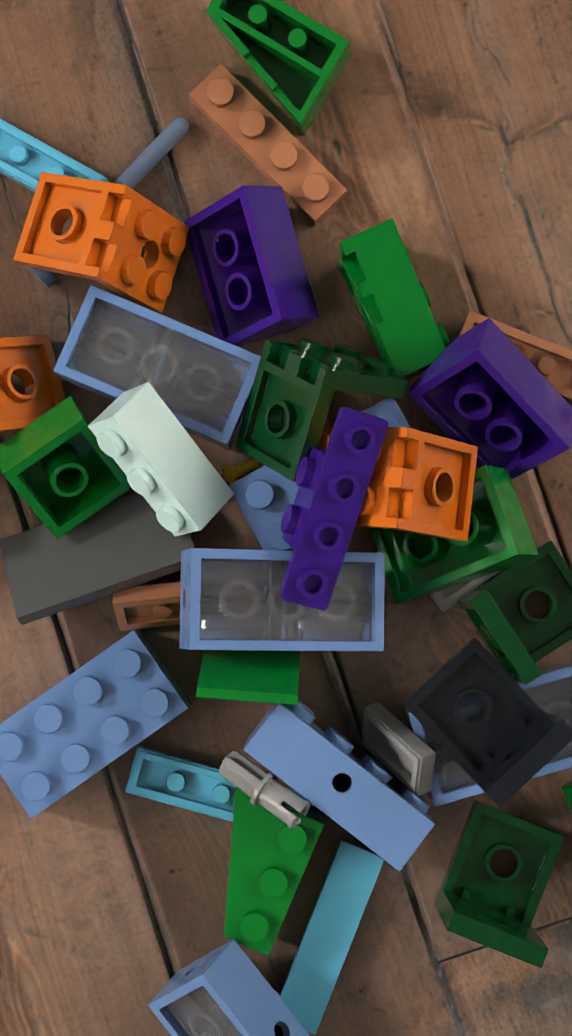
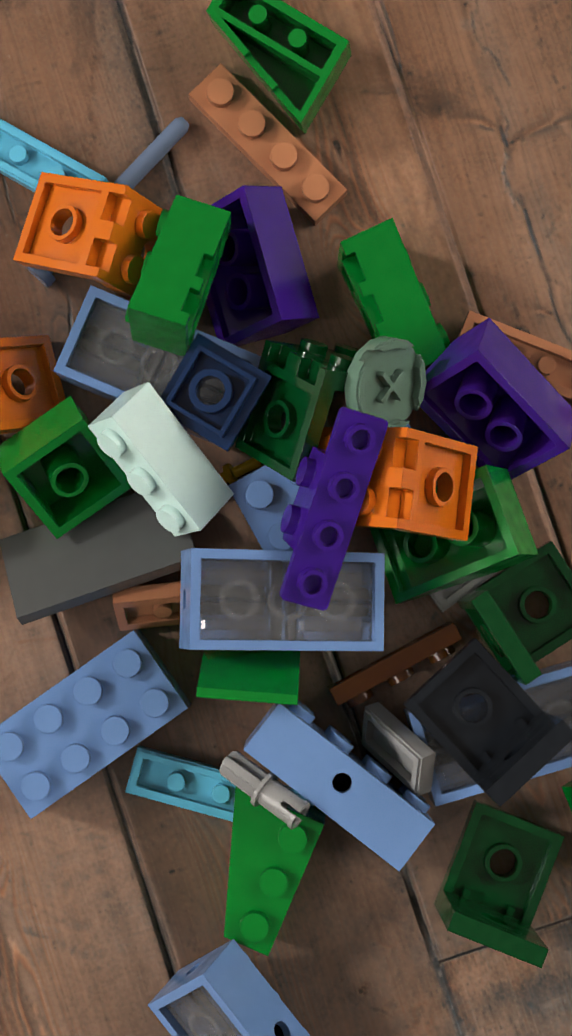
medium azure tile [279,838,384,1035] -> none
none -> green wedge [125,194,231,357]
none -> dark blue piece [160,333,273,452]
none -> reddish brown plate [327,622,462,708]
none -> sand green tile [344,336,427,427]

